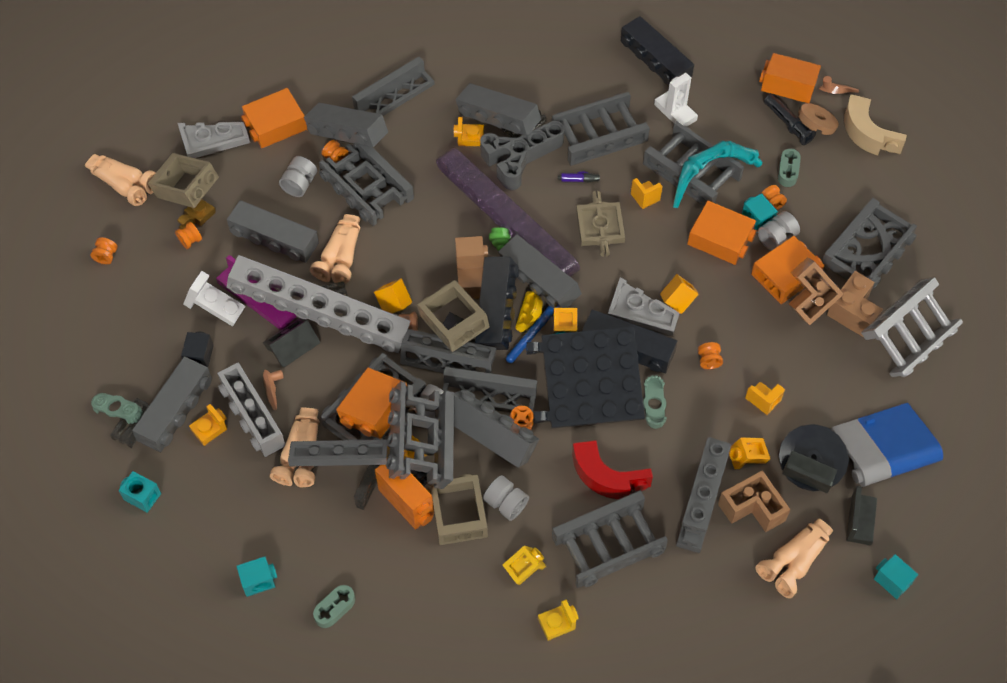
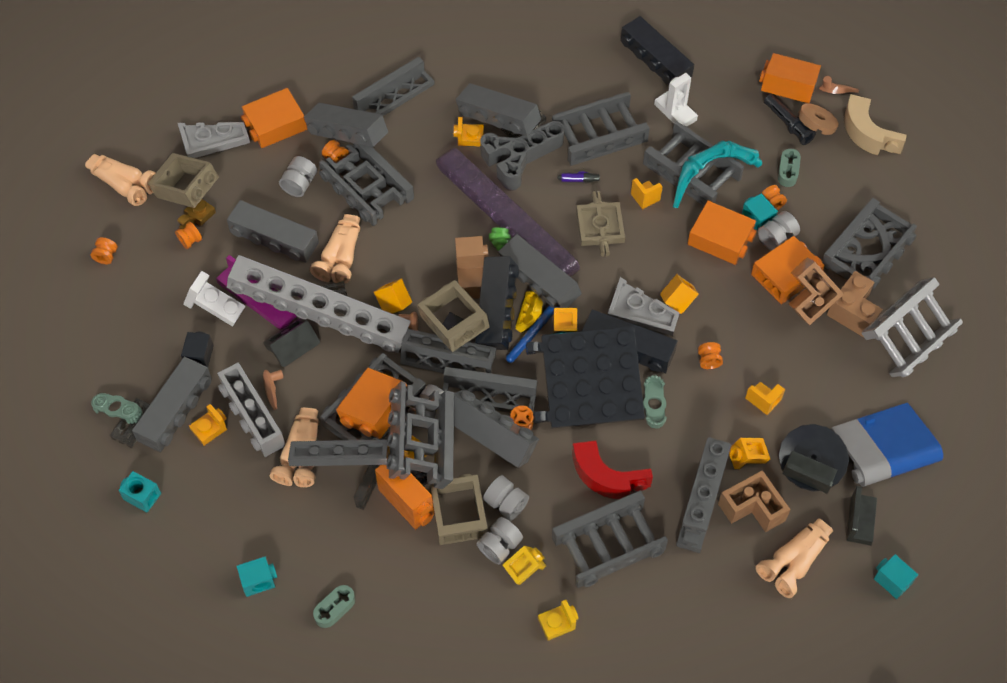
none -> light grey wheel [477,517,523,565]

